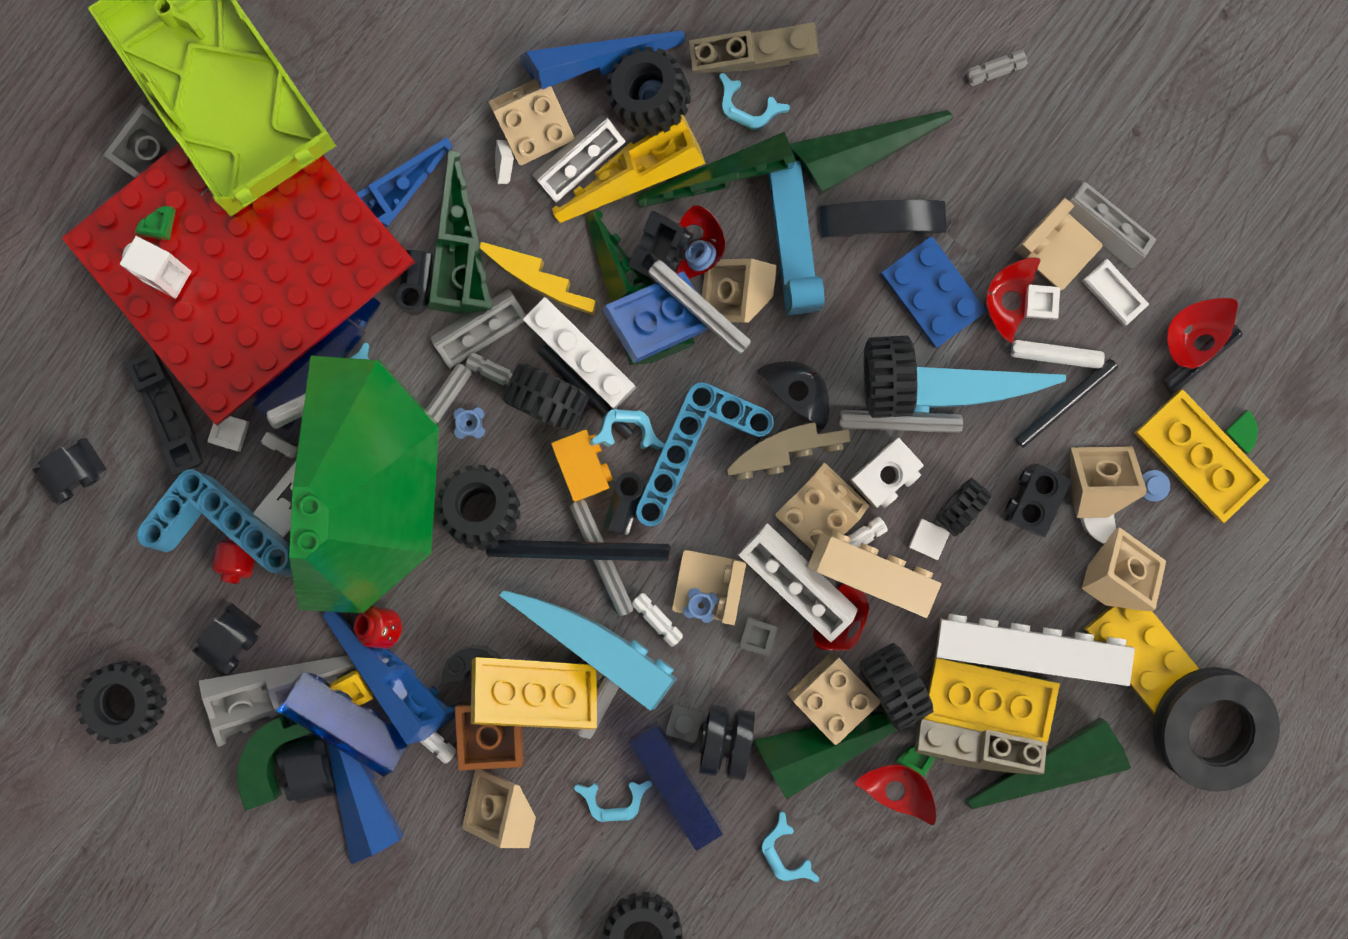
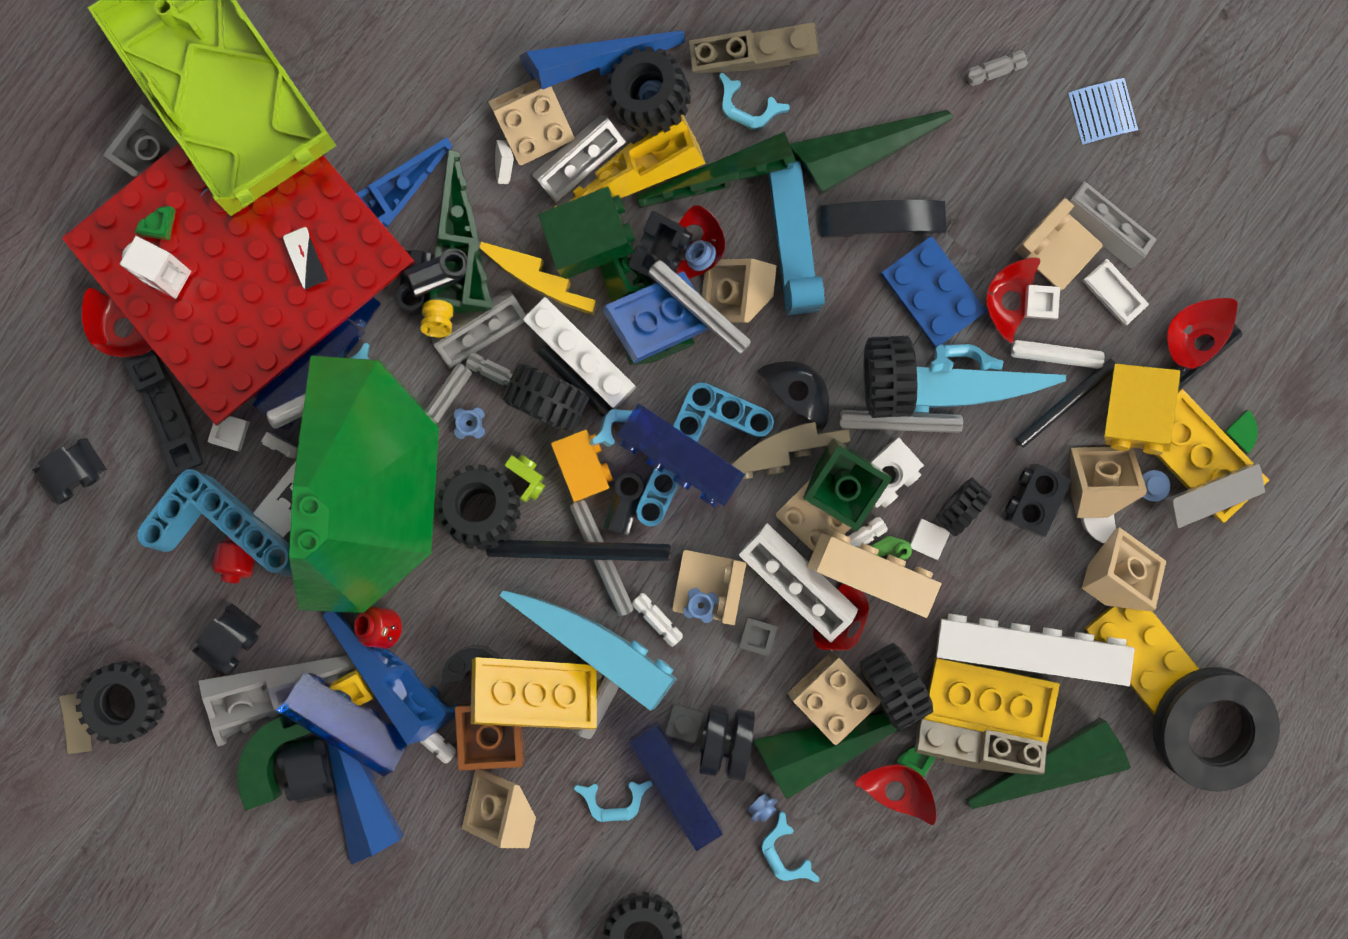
none -> dark tan sticker [59,694,92,754]
none -> red piece [82,288,153,357]
none -> sticker [283,227,327,289]
none -> black piece [403,248,469,298]
none -> yellow wheel [421,300,453,338]
none -> lime bracket [504,454,546,503]
none -> dark green brick [538,186,636,279]
none -> clear blue brick [617,403,745,508]
none -> medium blue plate [748,793,777,822]
none -> dark green slope [803,438,892,531]
none -> bright green arm [871,536,912,560]
none -> medium azure helmet [929,344,1004,372]
none -> light blue sticker [1069,78,1138,145]
none -> yellow brick [1104,364,1180,455]
none -> light grey slope [1165,463,1265,528]

